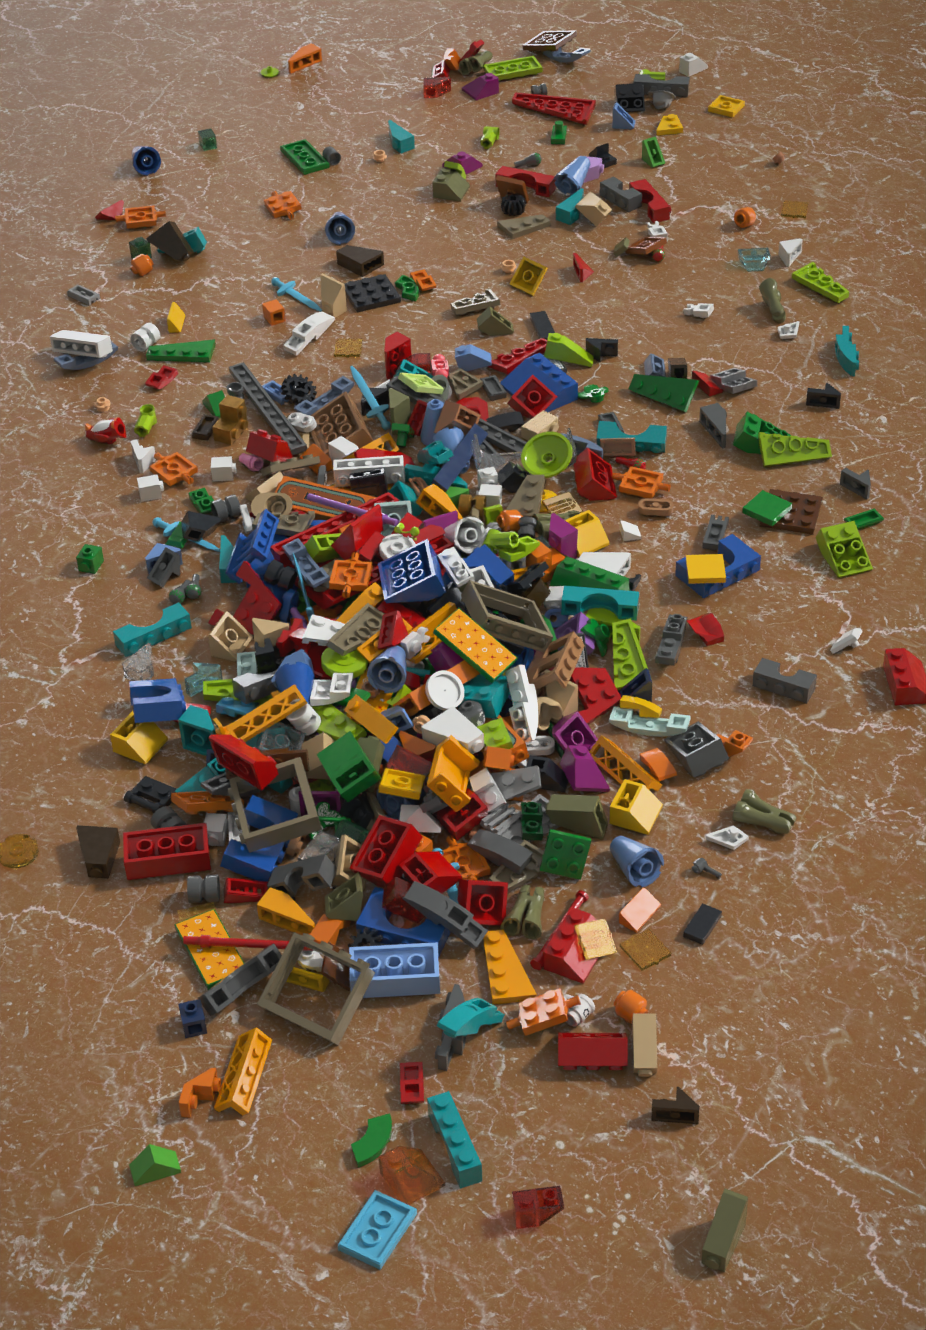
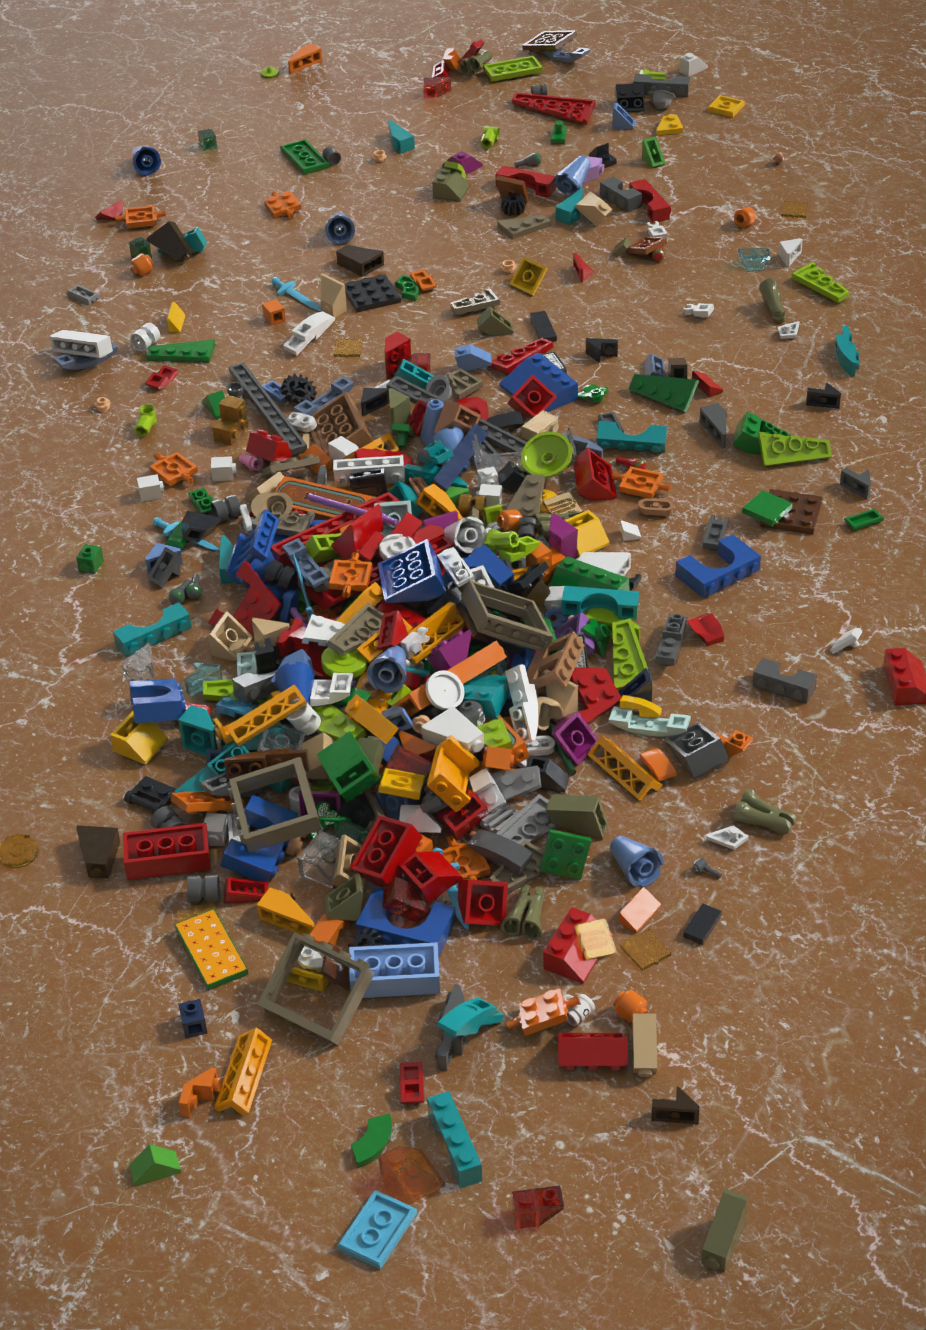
red animal [85,417,126,444] -> none
white slope [130,439,156,473] -> none
red bar [183,934,313,951] -> none
dark brown tile [192,414,220,441] -> none
dark grey arch [198,944,282,1016] -> none
red slope [209,735,278,790] -> none
dark grey arch [267,854,336,897] -> none
medium azure sword [350,366,391,430] -> none
lime piece [394,523,420,540] -> none
yellowish green tile [398,373,444,394] -> none
dark grey slope [402,881,488,949] -> none
coral plate [431,354,449,378] -> none
light orange tile [433,608,518,683] -> none
magenta slope [461,73,499,100] -> none
dark grey tile [480,375,507,401] -> none
light orange wing [483,930,537,1005] -> none
dark green slope [520,802,543,841] -> none
red bar [530,890,589,970] -> none
lime slope [544,333,594,367] -> none
magenta slope [559,745,610,792] -> none
medium nougat plate [600,438,636,456] -> none
yellow slope [609,779,663,835] -> none
yellow tile [686,554,726,584] -> none
flat silver slope [710,368,757,394] -> none
lime slope [815,521,873,578] -> none

